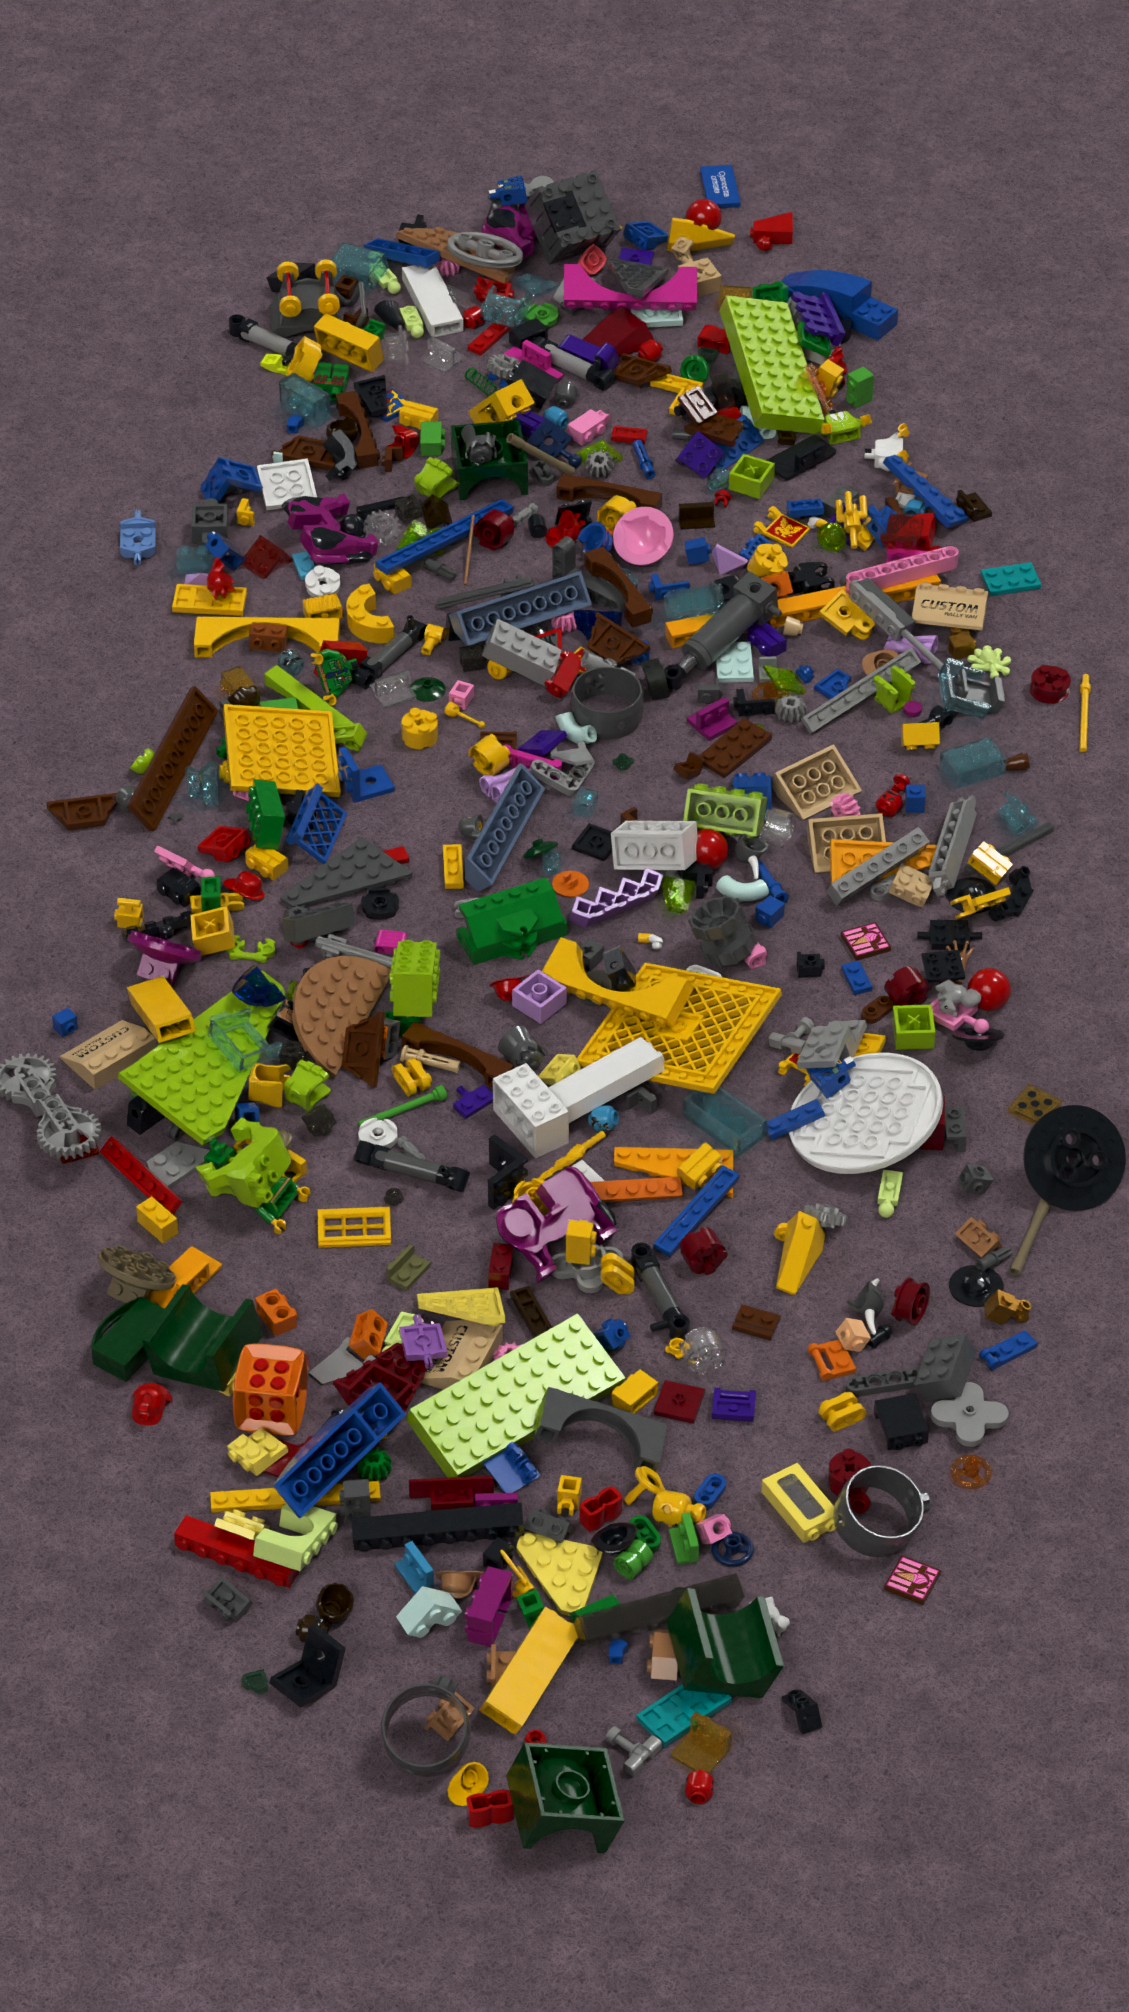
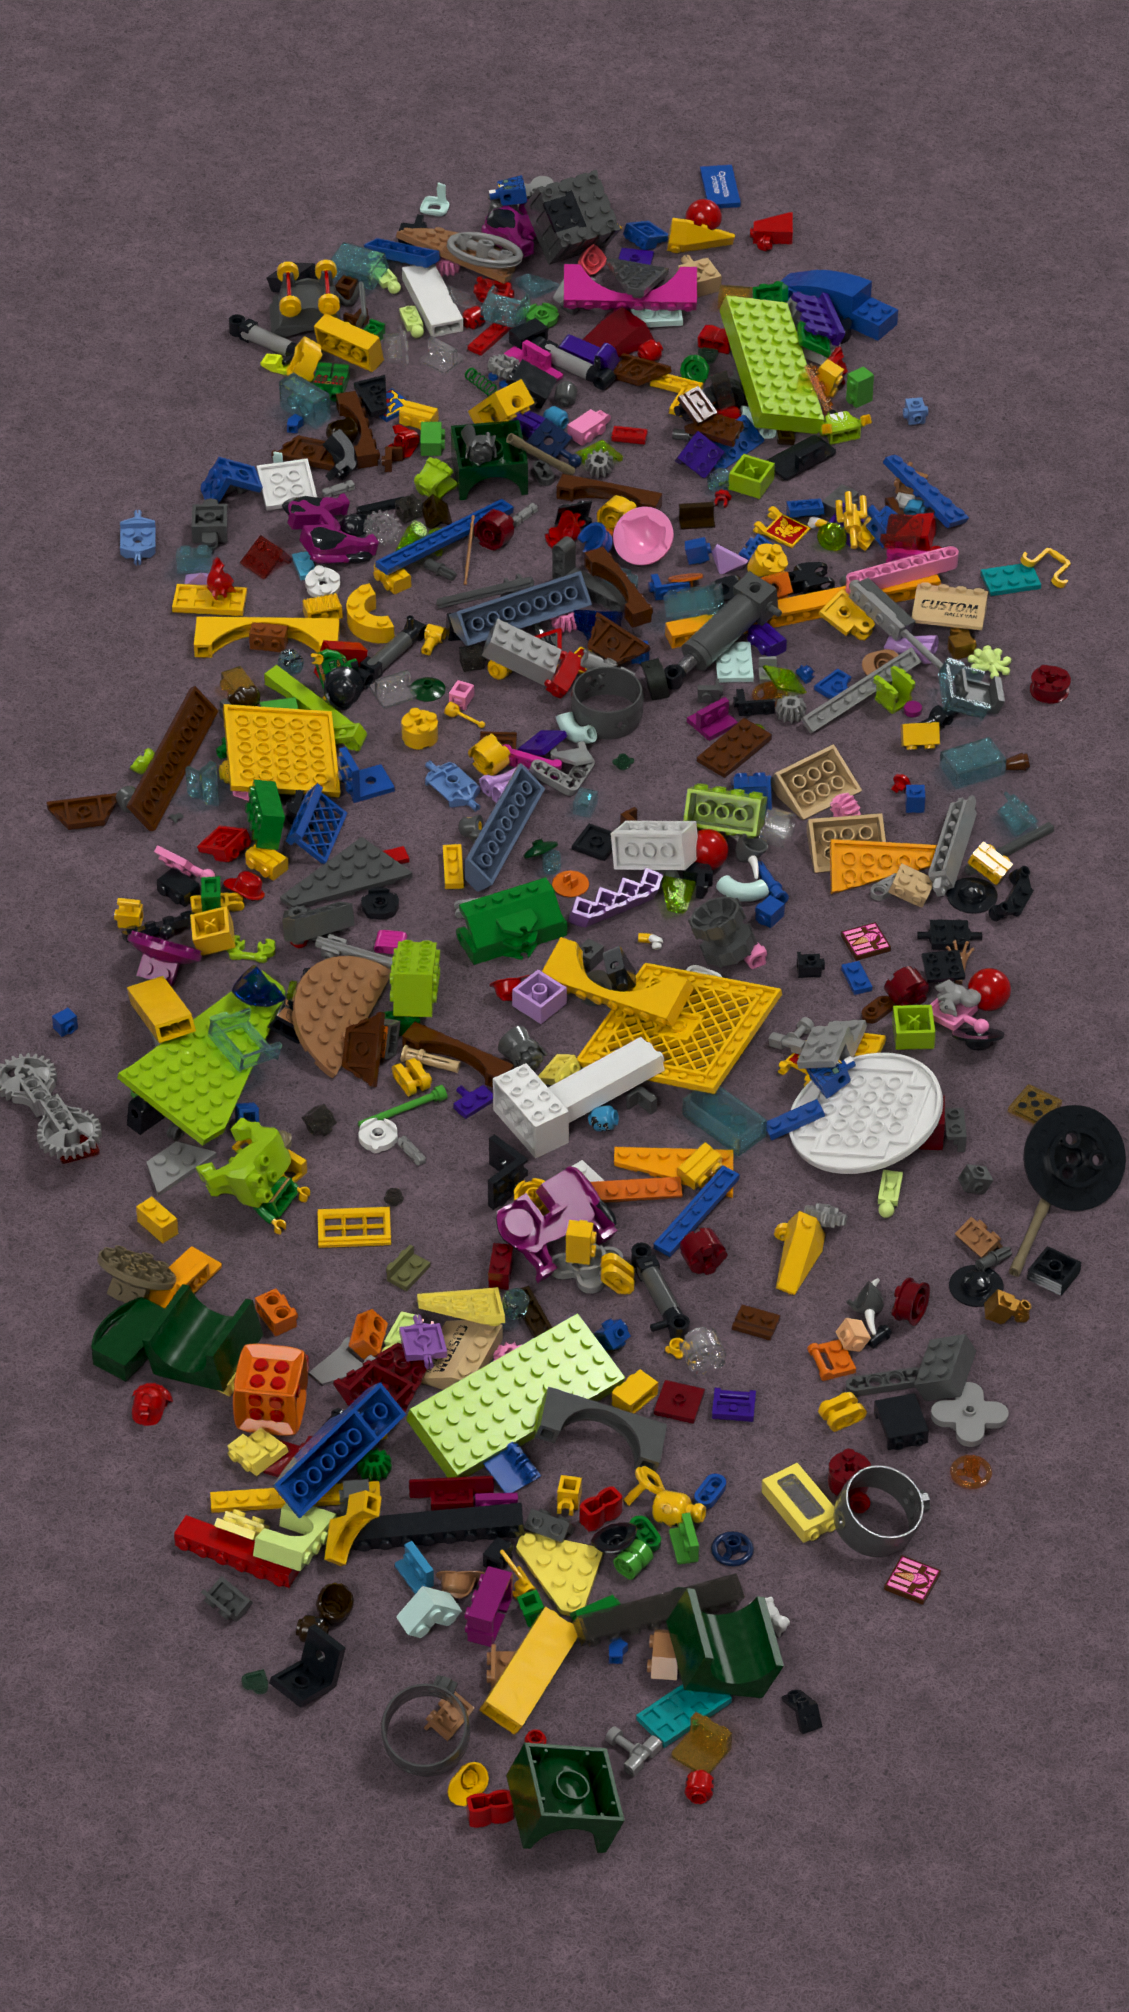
tan slope [60,1020,157,1090] -> none
red plate [99,1136,183,1215] -> none
green brick [204,1138,235,1170] -> none
blue torso [205,531,246,571] -> none
yellow bracket [236,498,255,526] -> none
yellow piece [248,1063,291,1107] -> none
clear smoke brick [277,1040,306,1071] -> none
lime piece [284,1060,331,1112] -> none
piece [353,1140,470,1193] -> none
black piece [374,300,405,331] -> none
yellow sword [511,1131,606,1204] -> none
black brick [528,514,547,538] -> none
blue pin [632,440,655,479] -> none
tan bracket [671,236,693,261] -> none
reddish brown bracket [673,752,705,779] -> none
bright pink brick [694,1514,732,1544] -> none
tan hat [783,616,803,636] -> none
light grey brick [826,827,930,906] -> none
white torso [864,423,909,471] -> none
red head [875,790,903,817] -> none
yellow plate [950,887,1011,920] -> none
dark brown bracket [956,490,992,522] -> none
blue plate [979,1330,1038,1370] -> none
yellow bar [1079,674,1091,752] -> none
none -> light grey axle [322,480,355,498]
none -> black hat [324,667,363,711]
none -> yellow arch [324,1490,382,1566]
none -> light aqua piece [420,183,449,216]
none -> medium blue plate [425,761,480,812]
none -> clear light blue head [502,1288,529,1319]
none -> orange piece [668,573,703,588]
none -> medium blue brick [903,397,928,425]
none -> yellow piece [1020,548,1071,588]
none -> black brick [1027,1246,1082,1295]

